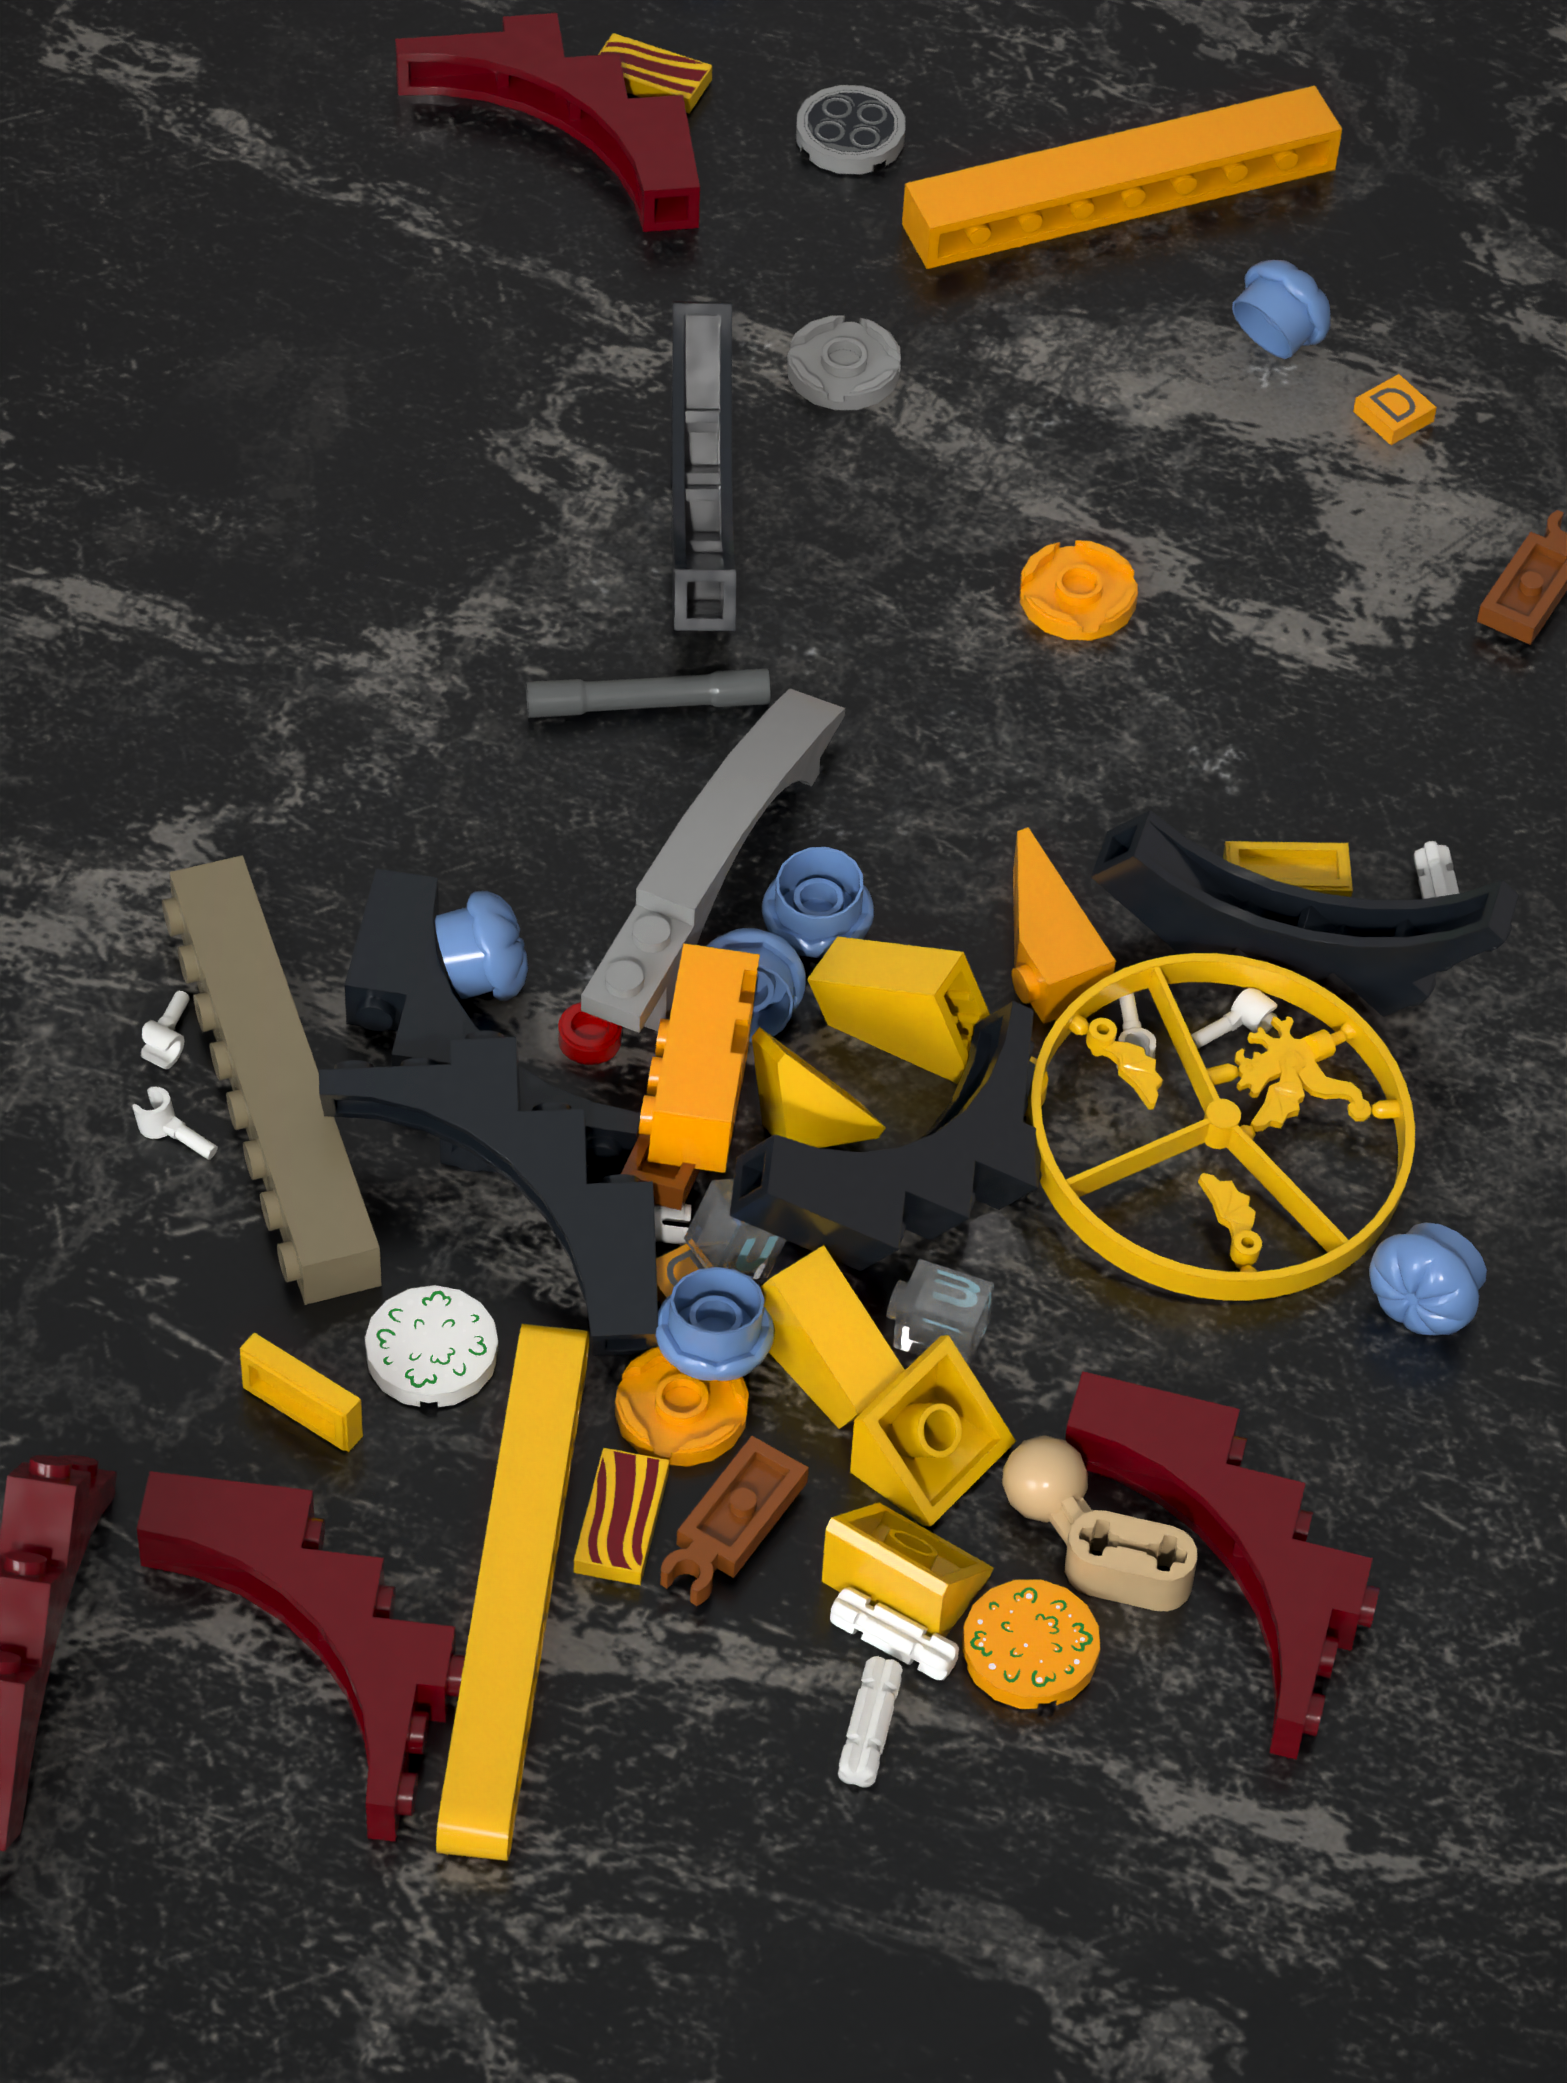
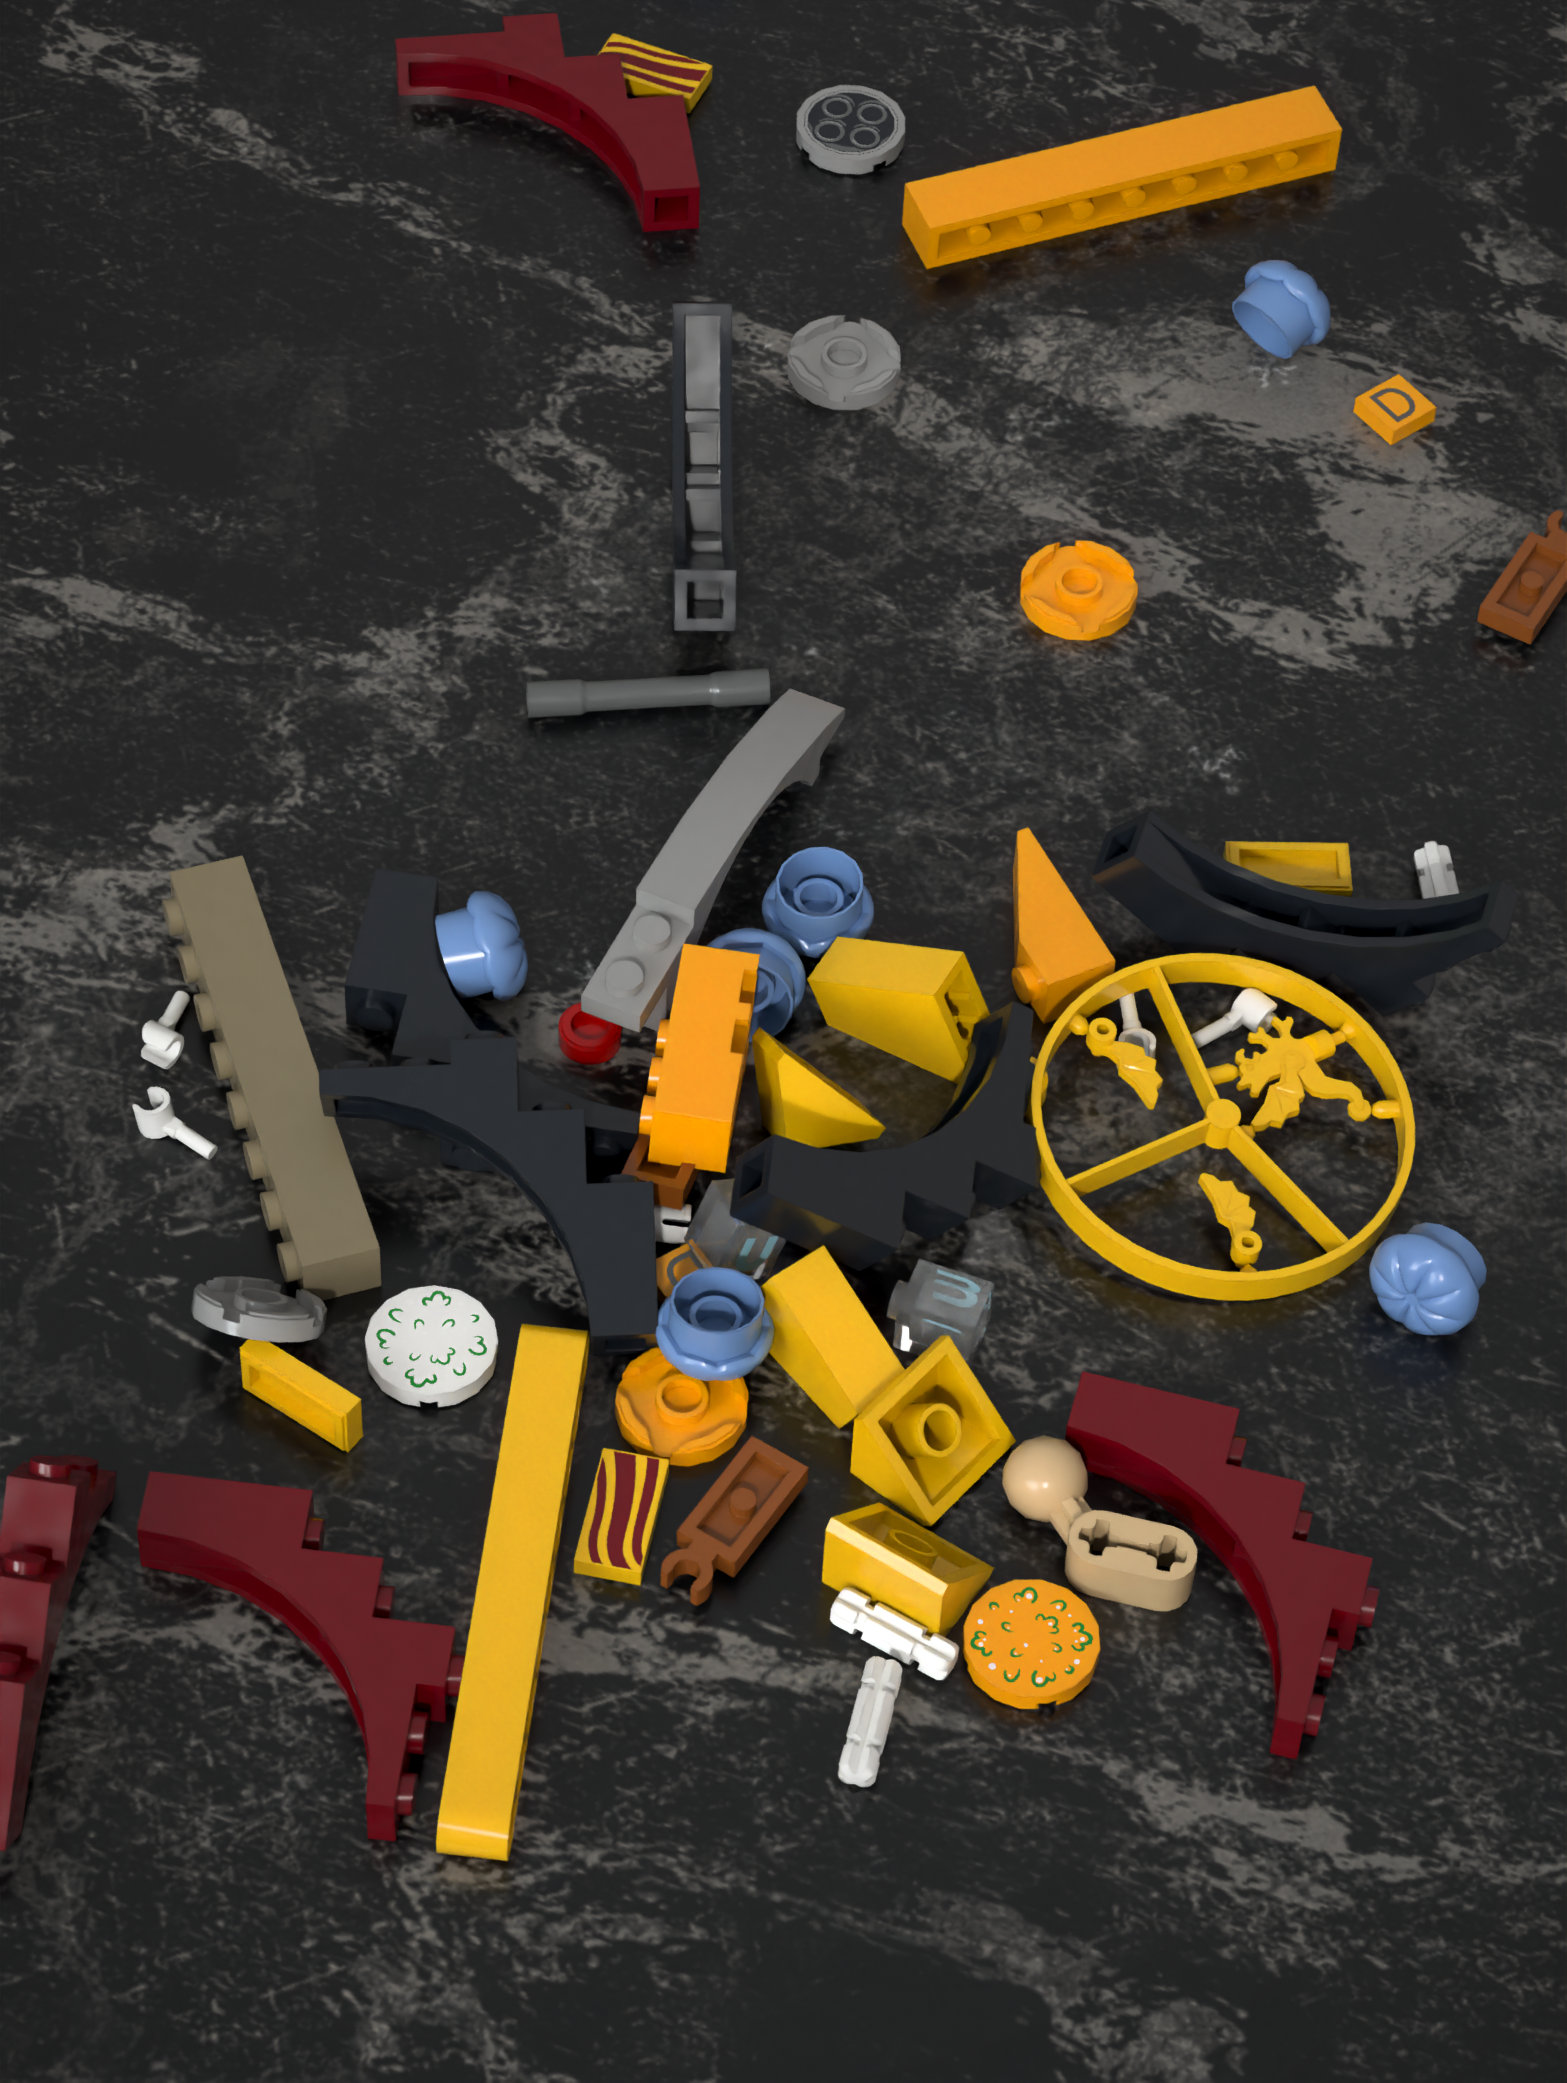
none -> light grey tile [191,1276,327,1343]

